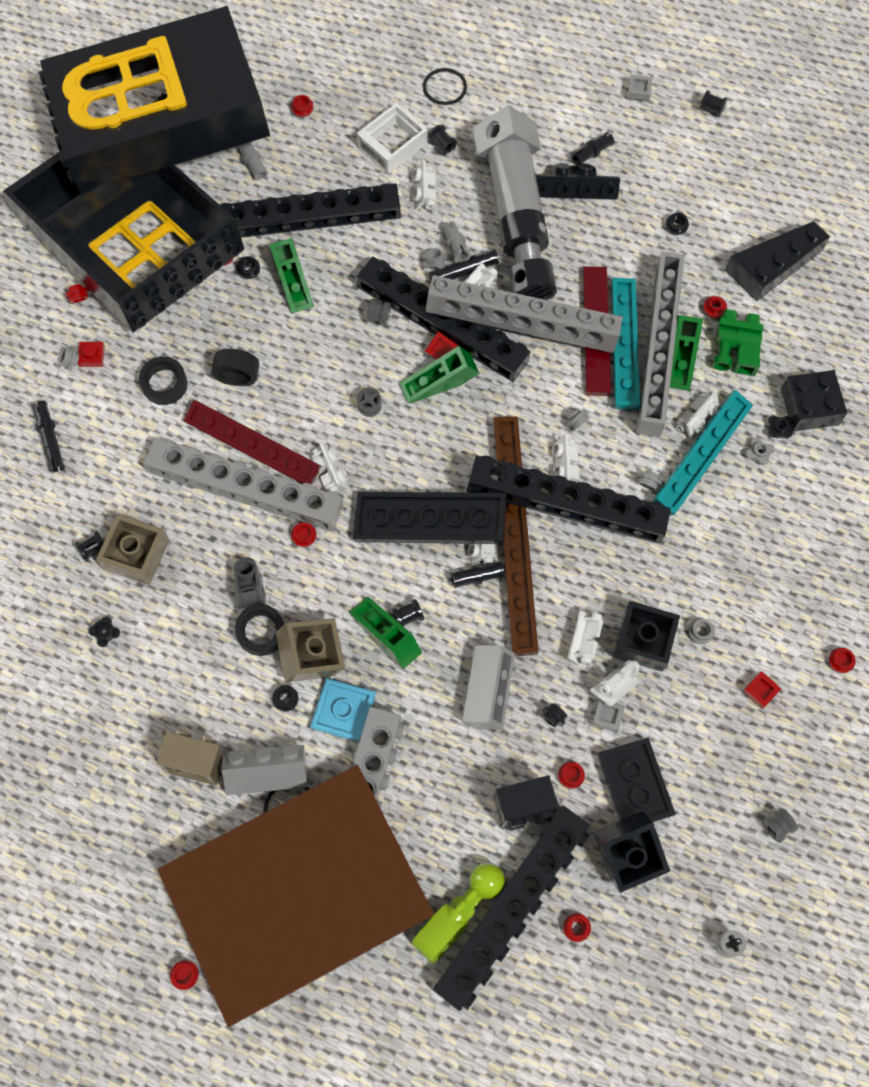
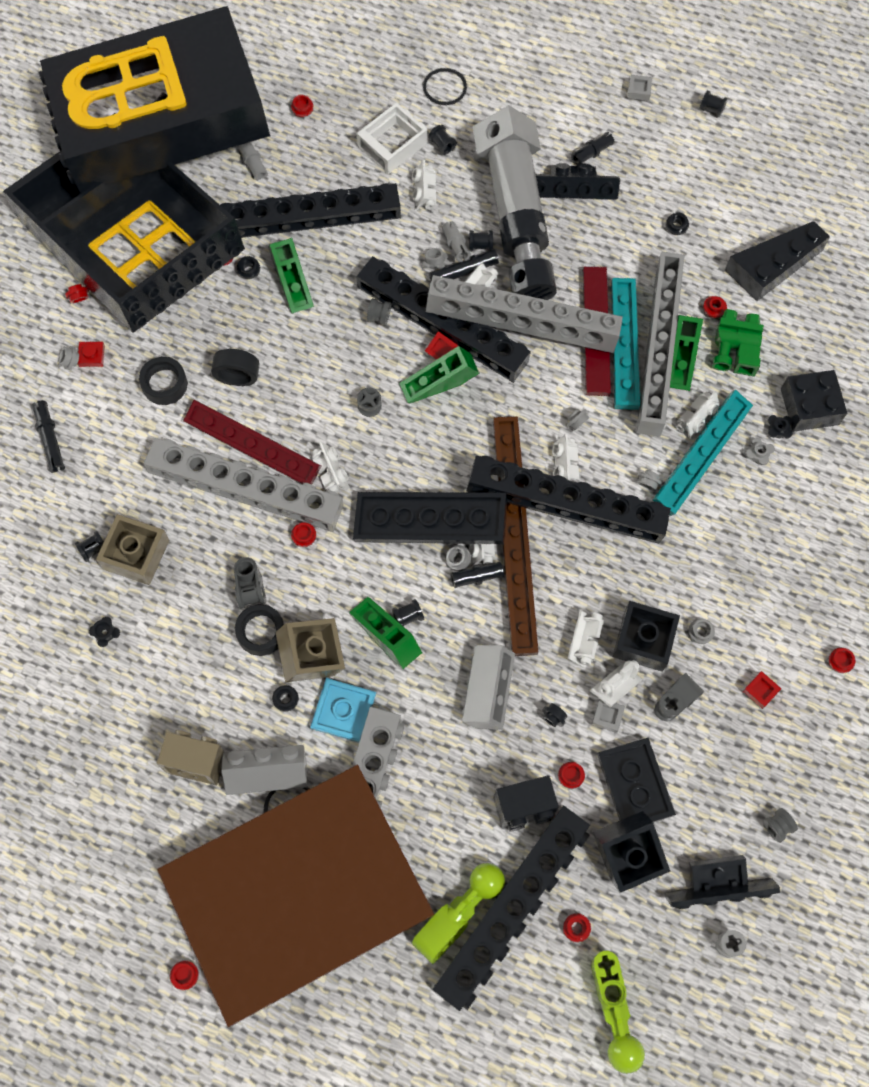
none -> light grey plate [446,545,471,571]
none -> black bush [469,230,493,252]
none -> lime beam [591,951,645,1074]
none -> dark grey piece [654,673,705,722]
none -> black bracket [665,855,780,909]

